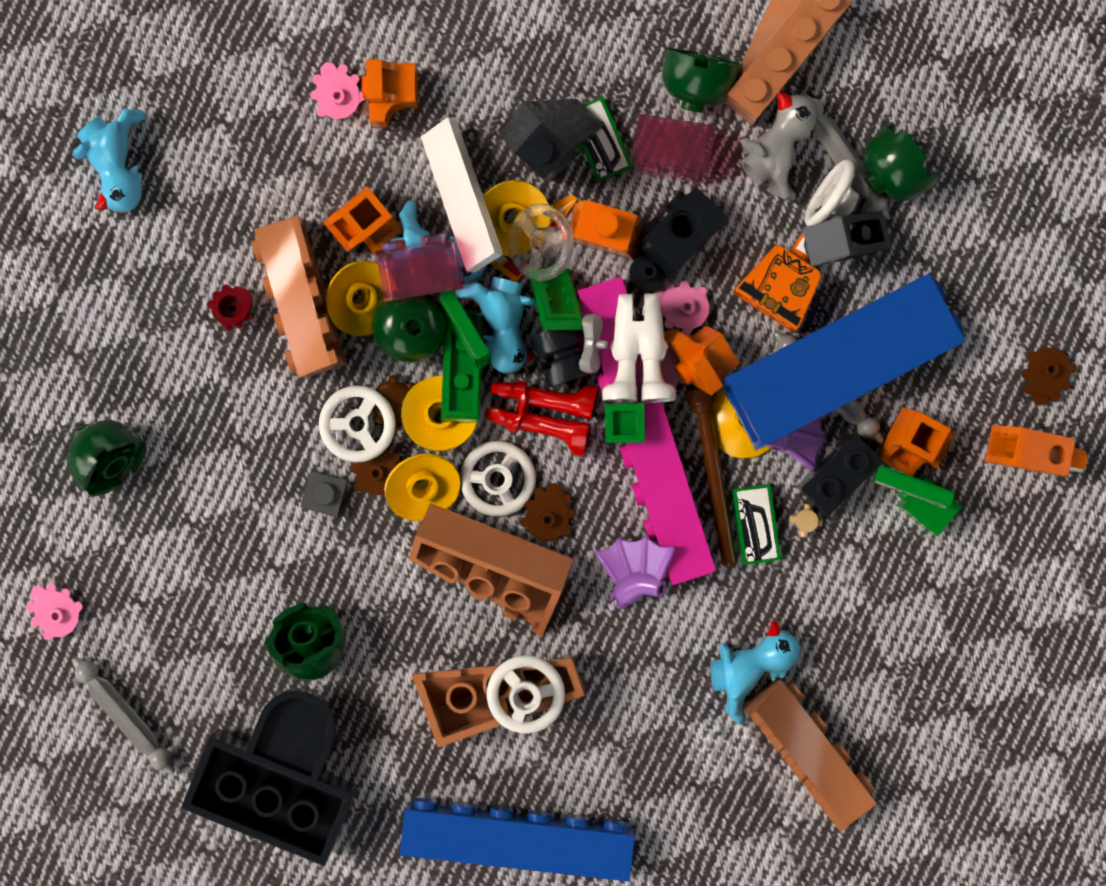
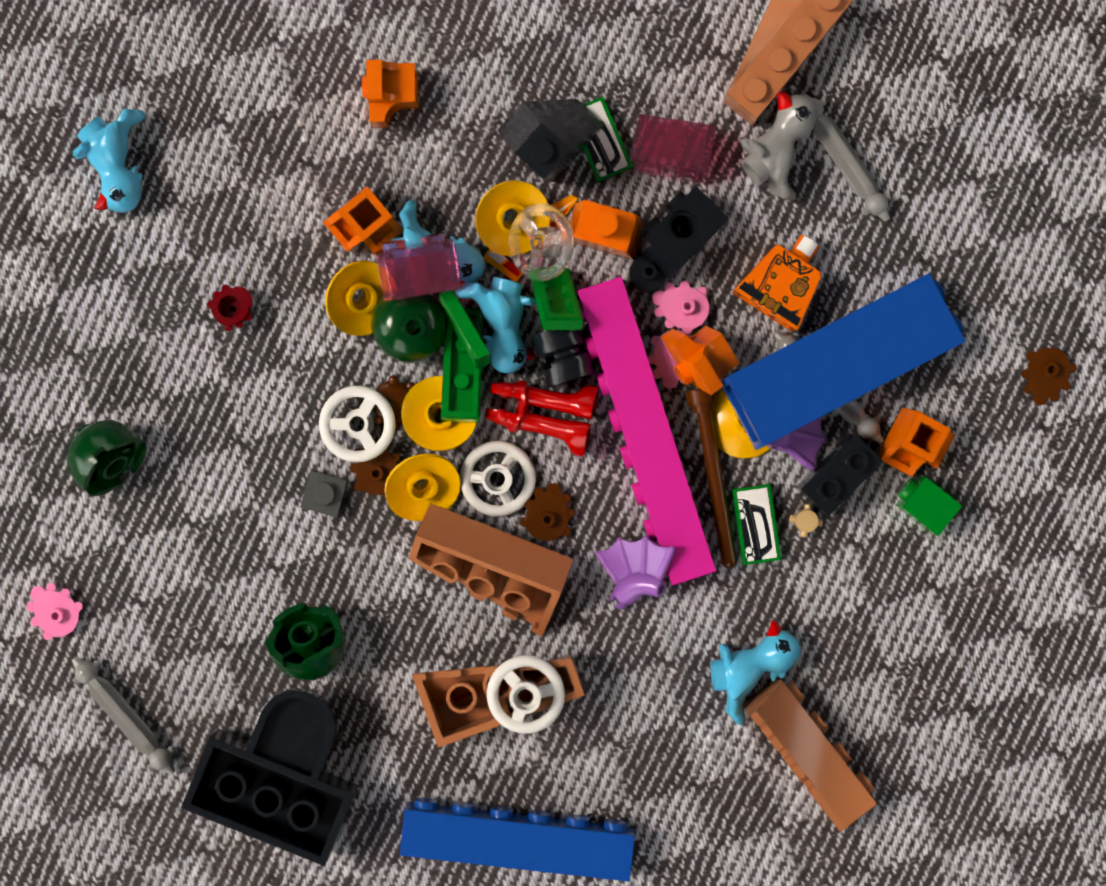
nougat wedge [251,216,348,378] -> none
bright pink piece [310,62,365,119] -> none
white tile [421,117,503,273] -> none
light grey piece [579,313,607,373] -> none
white piece [602,293,676,403] -> none
green plate [605,403,645,443] -> none
dark green cylinder [662,48,740,113] -> none
black brick [802,211,891,267] -> none
white piece [804,160,859,226] -> none
dark green cylinder [864,122,939,201] -> none
green tile [872,466,955,509] -> none
orange torso [985,425,1087,477] -> none

